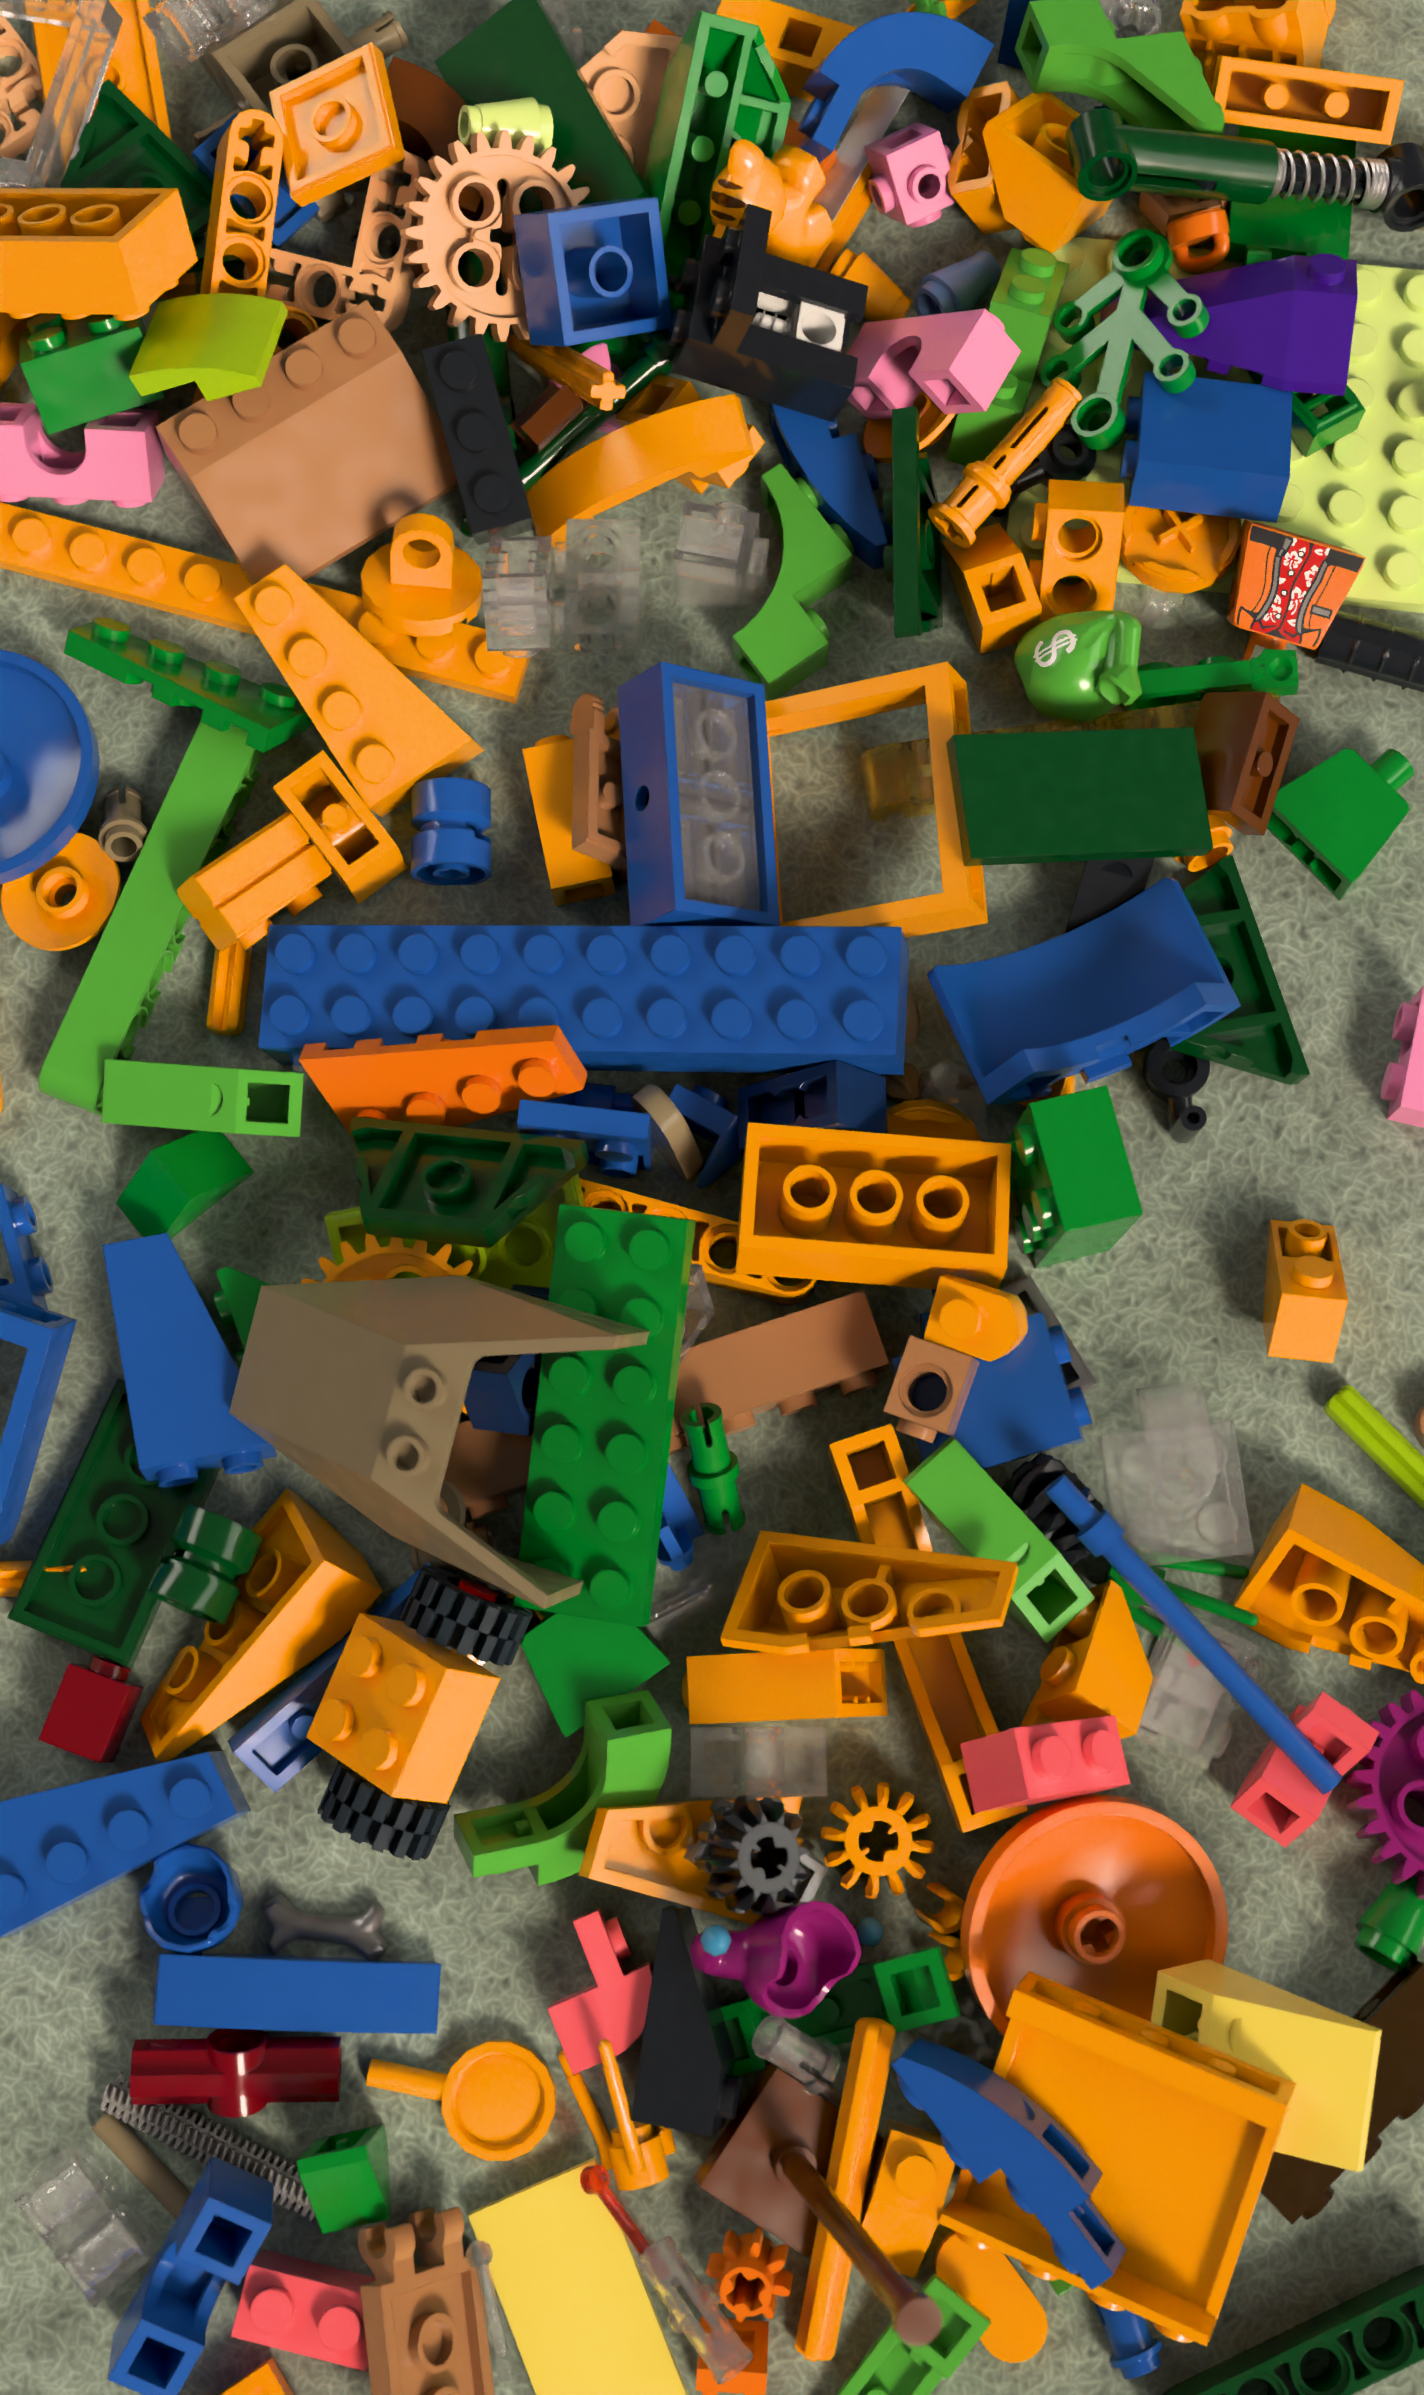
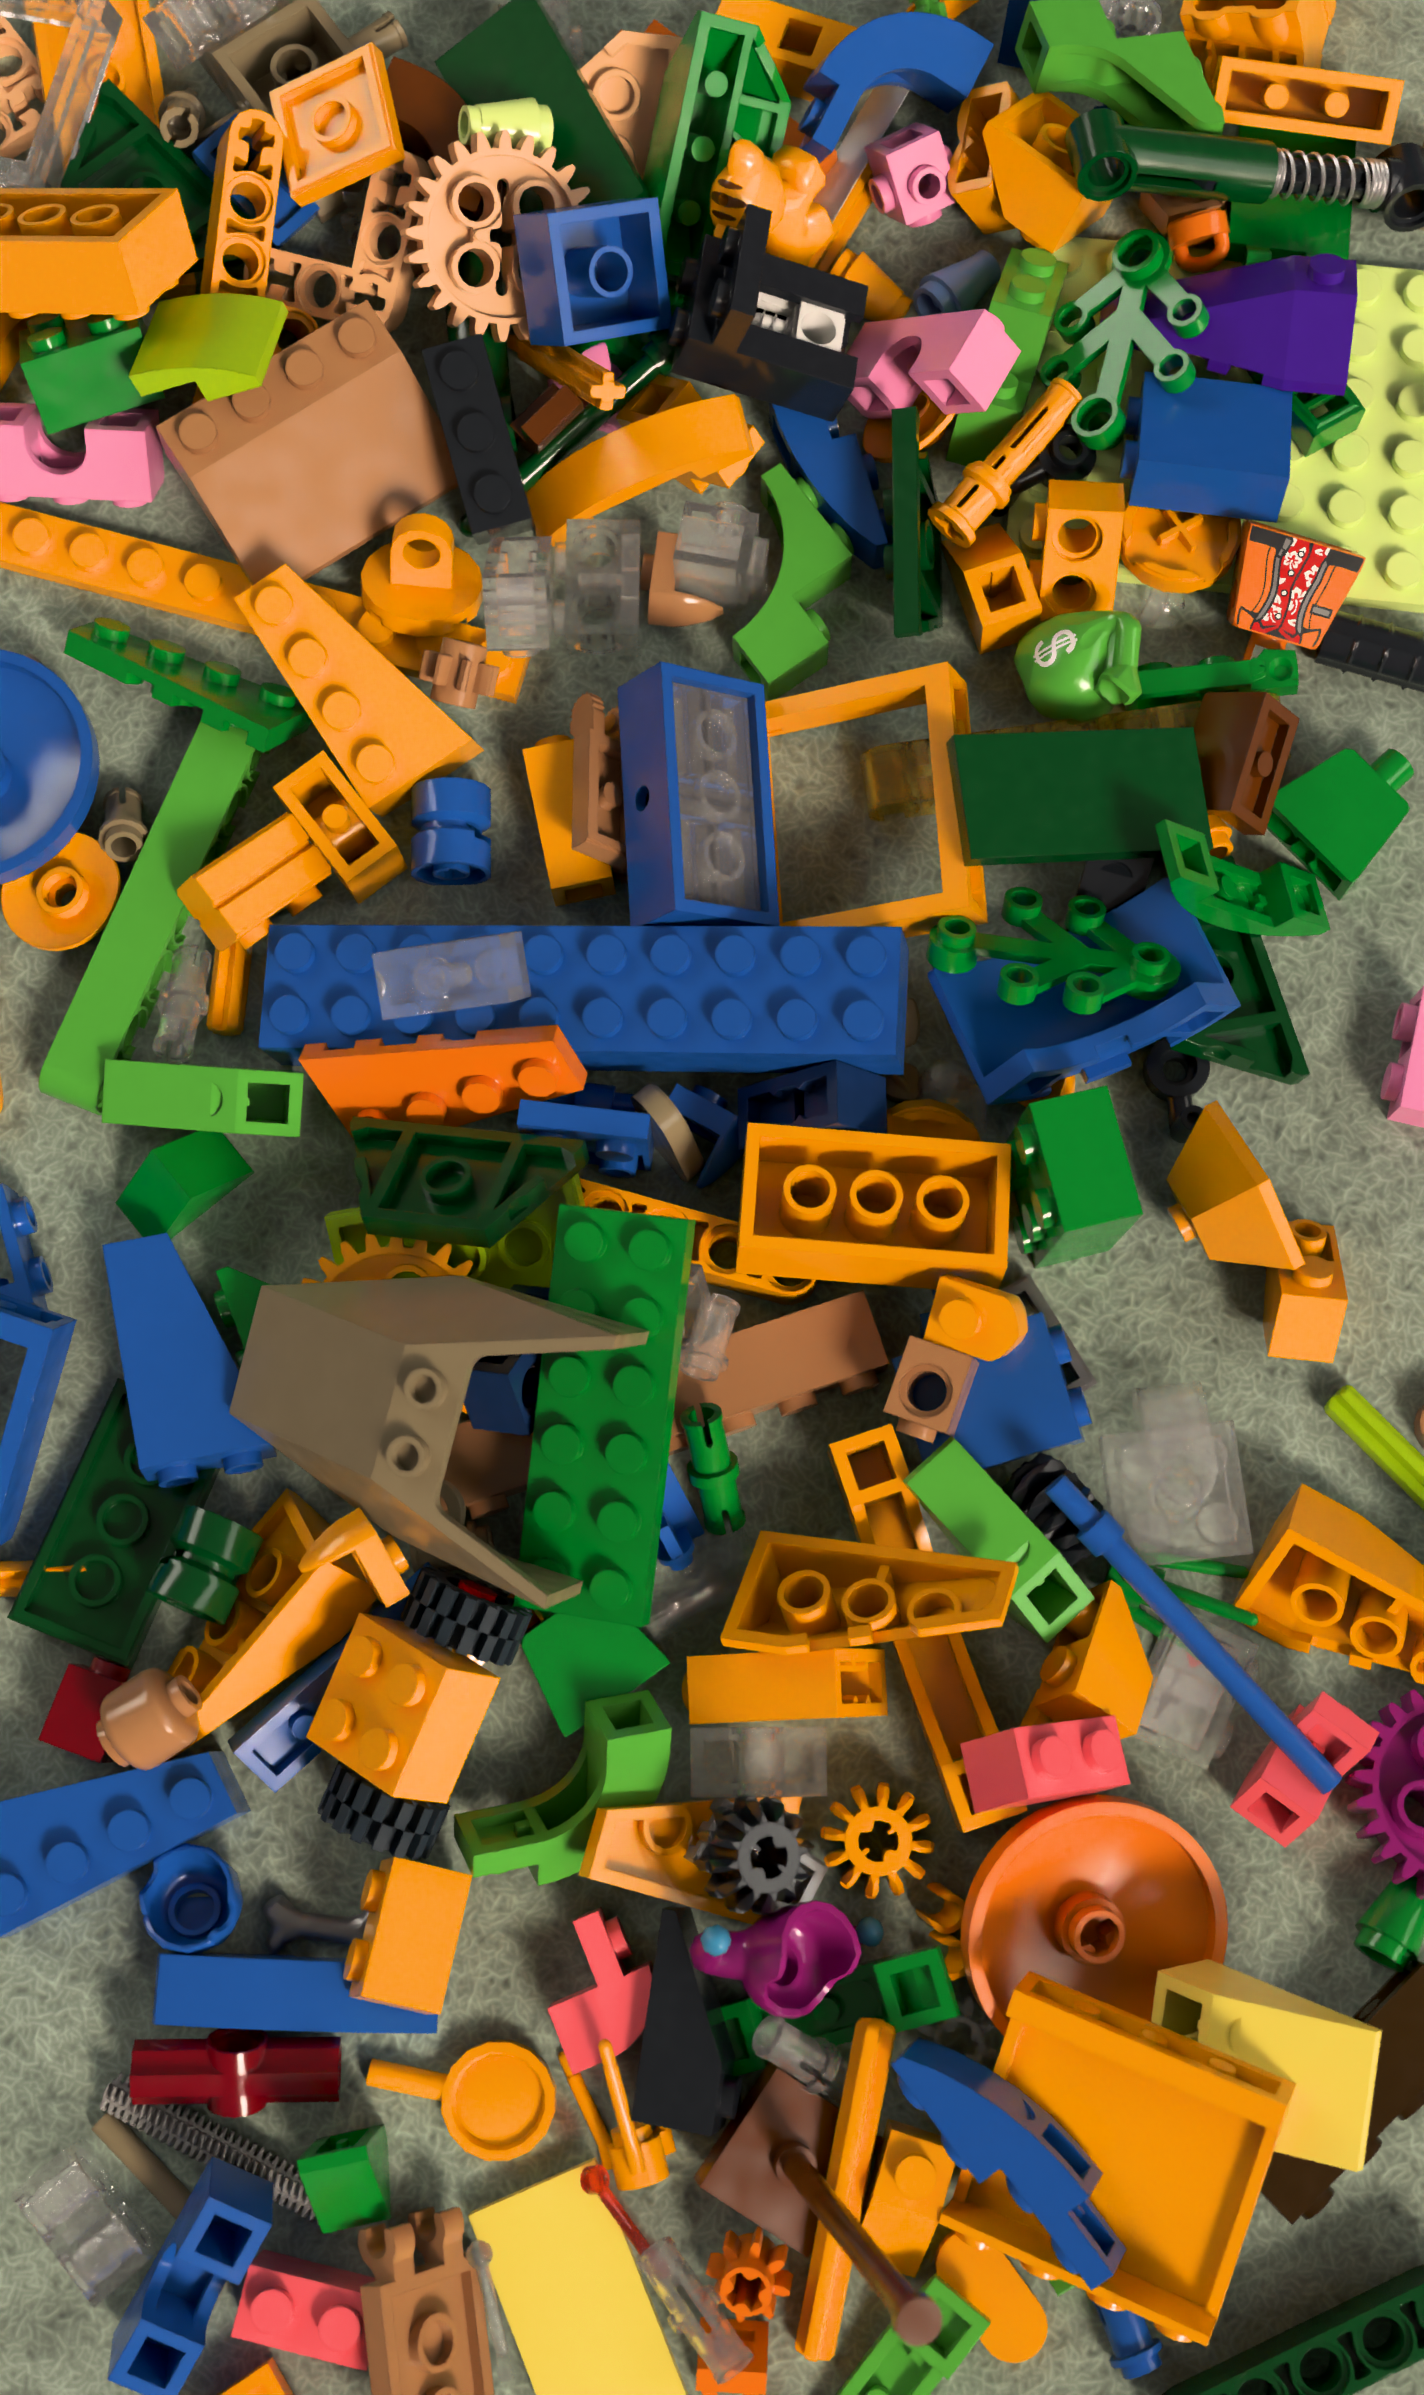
none -> medium nougat head [96,1667,202,1771]
none -> clear pin [152,944,213,1063]
none -> dark tan axle [158,87,206,148]
none -> light orange plate [298,1507,410,1608]
none -> light orange brick [343,1856,472,2015]
none -> clear brick [372,931,531,1020]
none -> medium nougat gear [418,636,500,709]
none -> medium nougat plate [640,531,723,627]
none -> clear pin [680,1293,741,1382]
none -> green plant [926,887,1181,1015]
none -> green slope [1155,819,1330,936]
none -> light orange slope [1166,1100,1306,1270]

